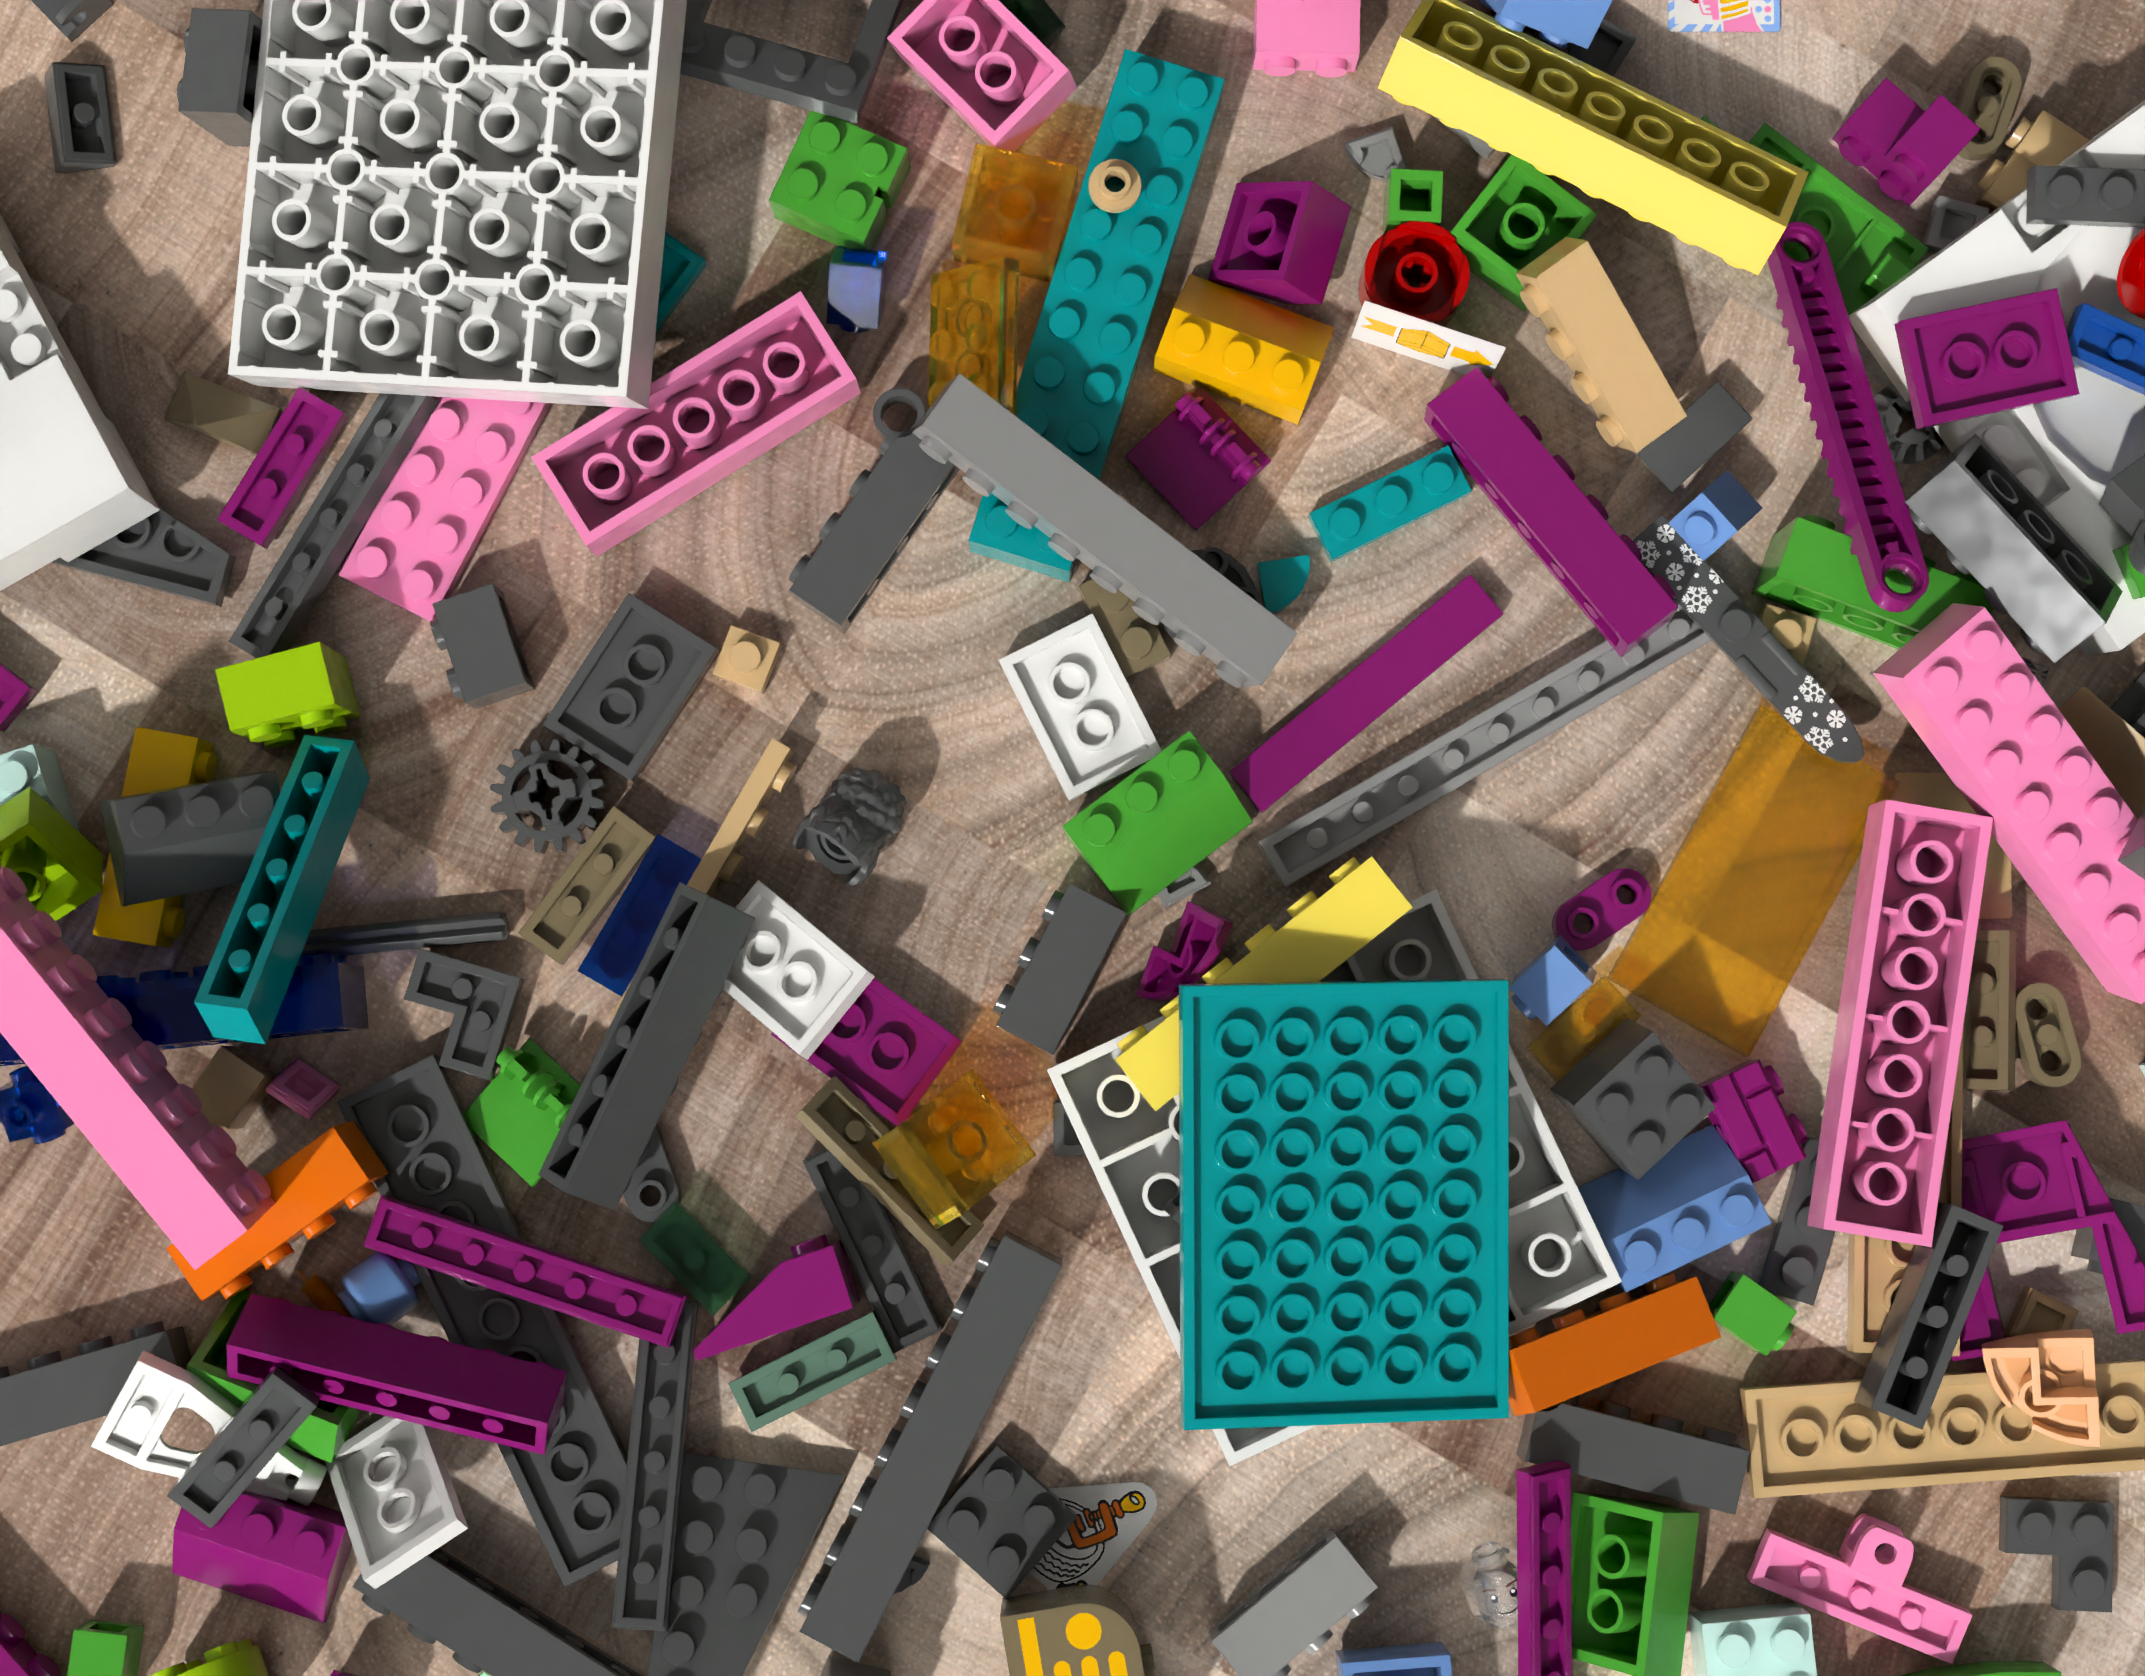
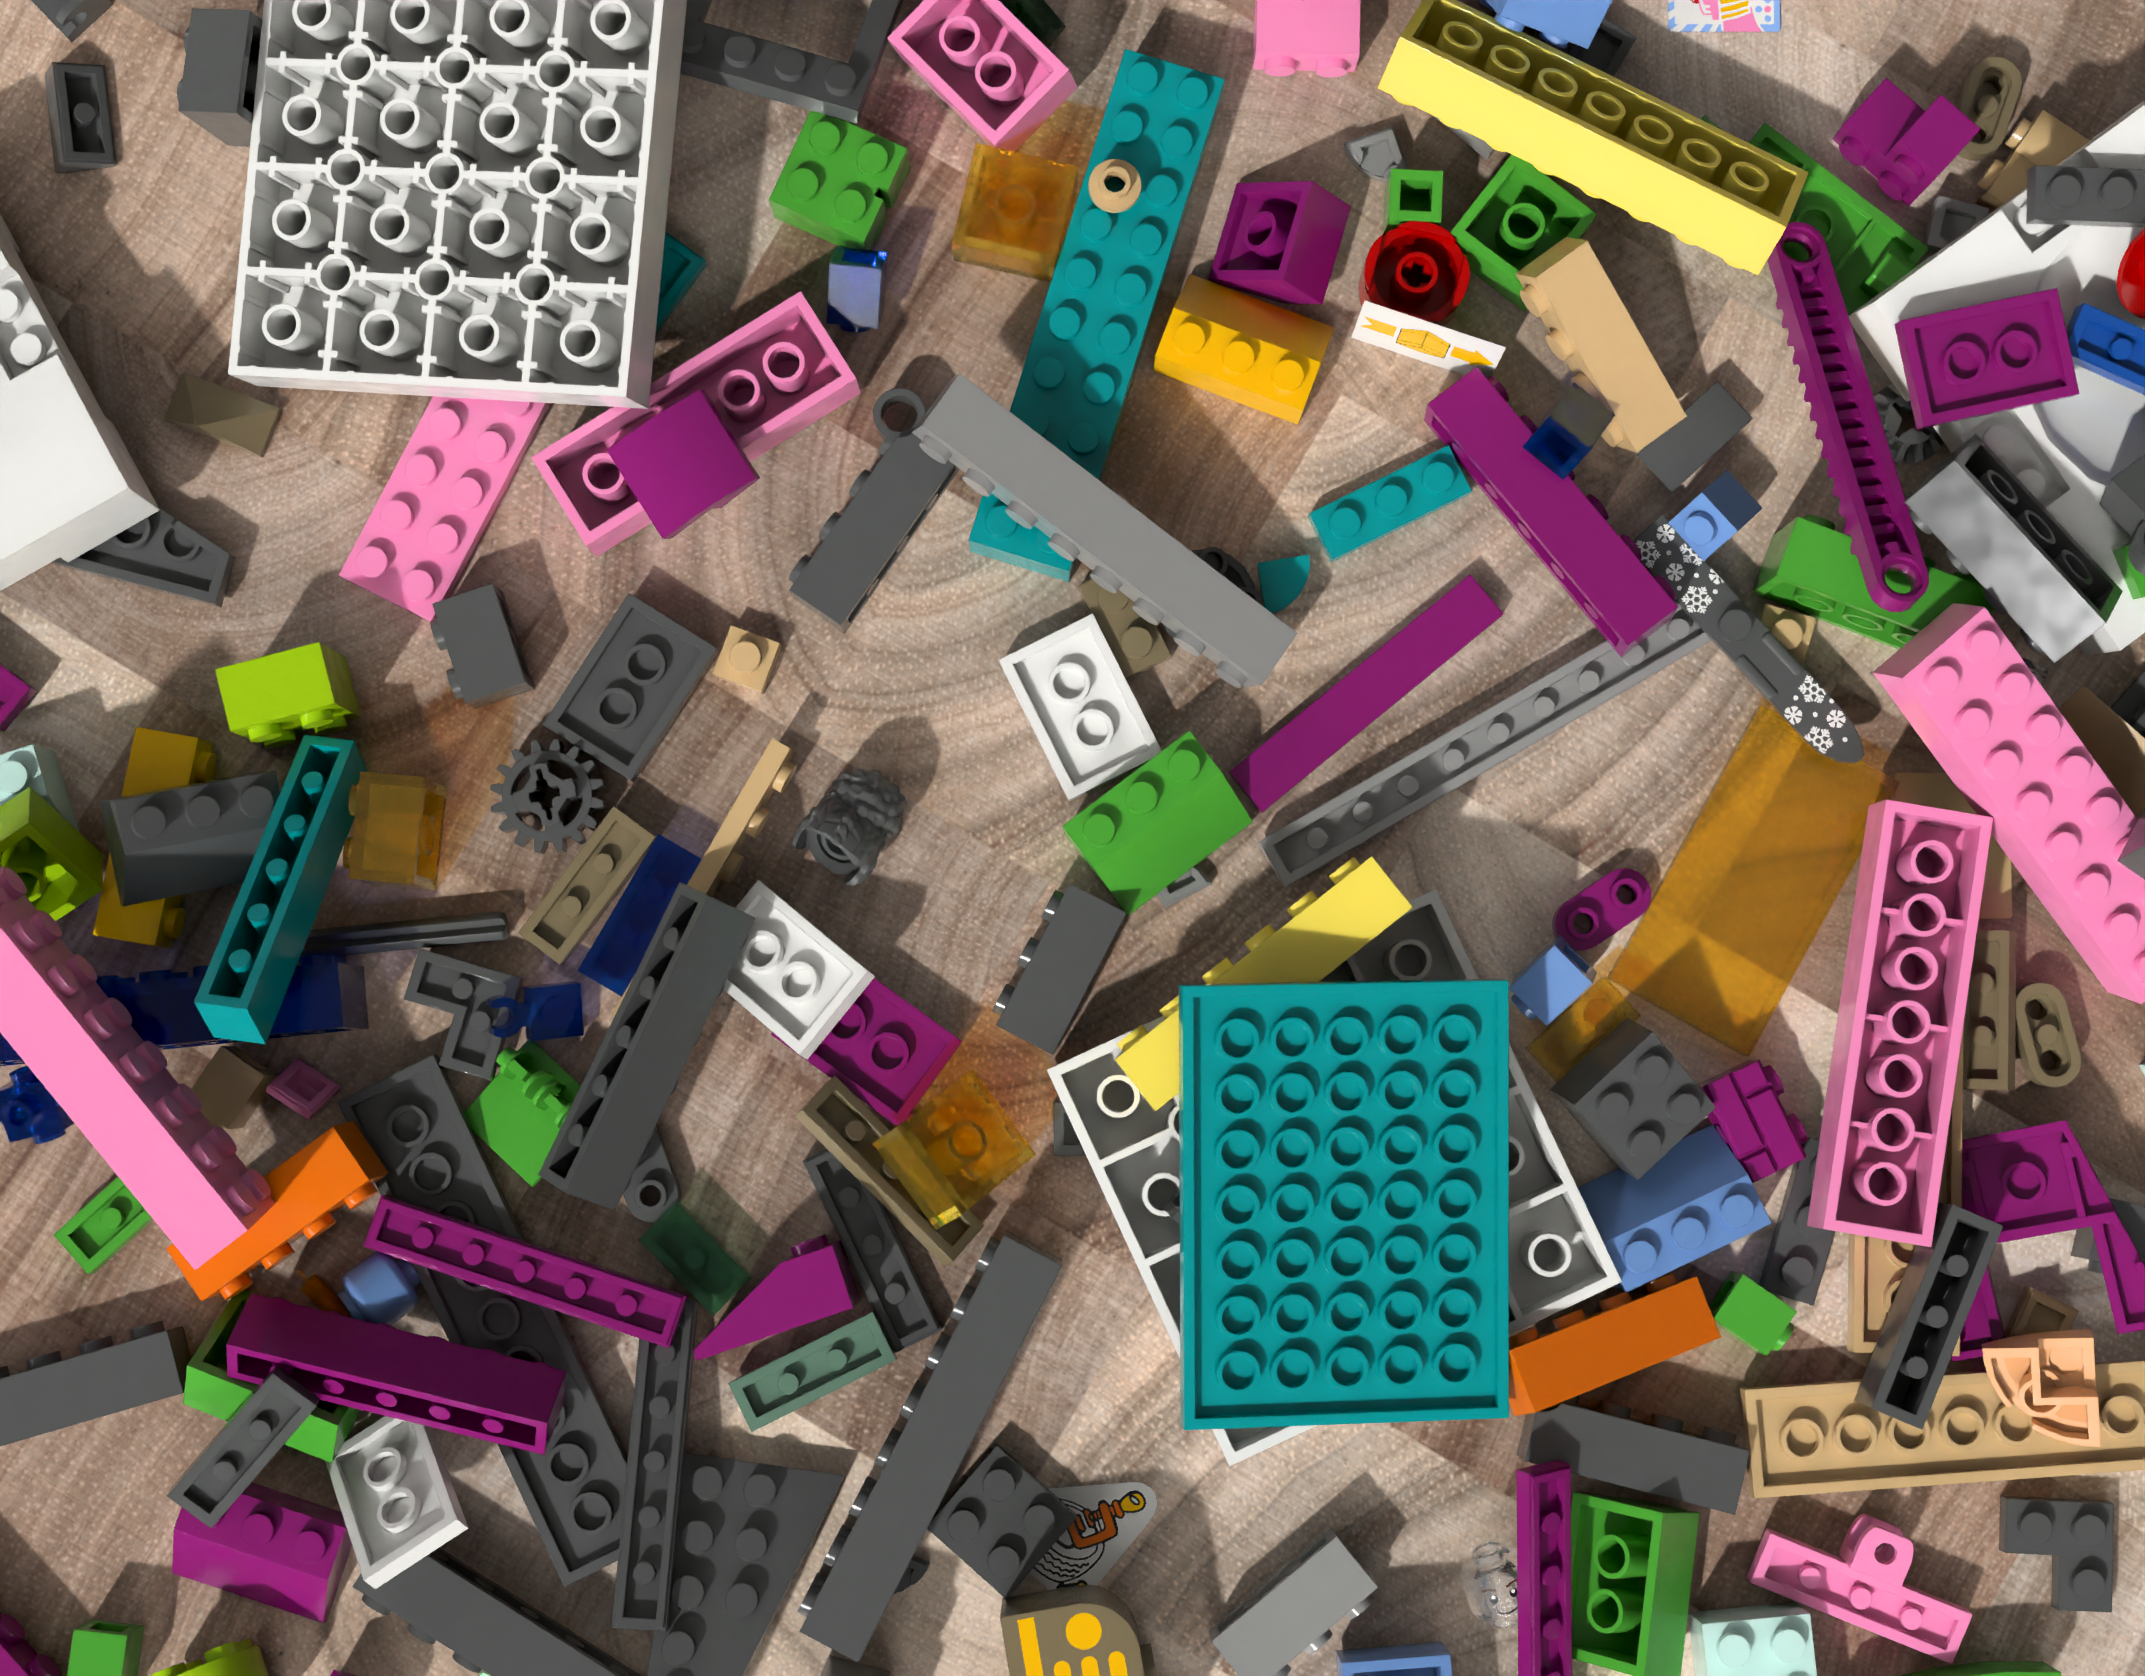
white plate [91,1350,327,1507] -> none
magenta plate [217,387,348,549] -> none
dark grey plate [228,393,439,658] -> none
clear yellow plate [928,256,1019,416] -> none
magenta hinge [1125,386,1271,531] -> none
magenta brick [1136,901,1233,1001] -> none
none -> bright green plate [54,1177,153,1274]
none -> clear yellow brick [343,771,447,892]
none -> clear blue plate [487,981,584,1041]
none -> magenta slope [607,389,760,539]
none -> clear blue brick [1522,382,1615,480]

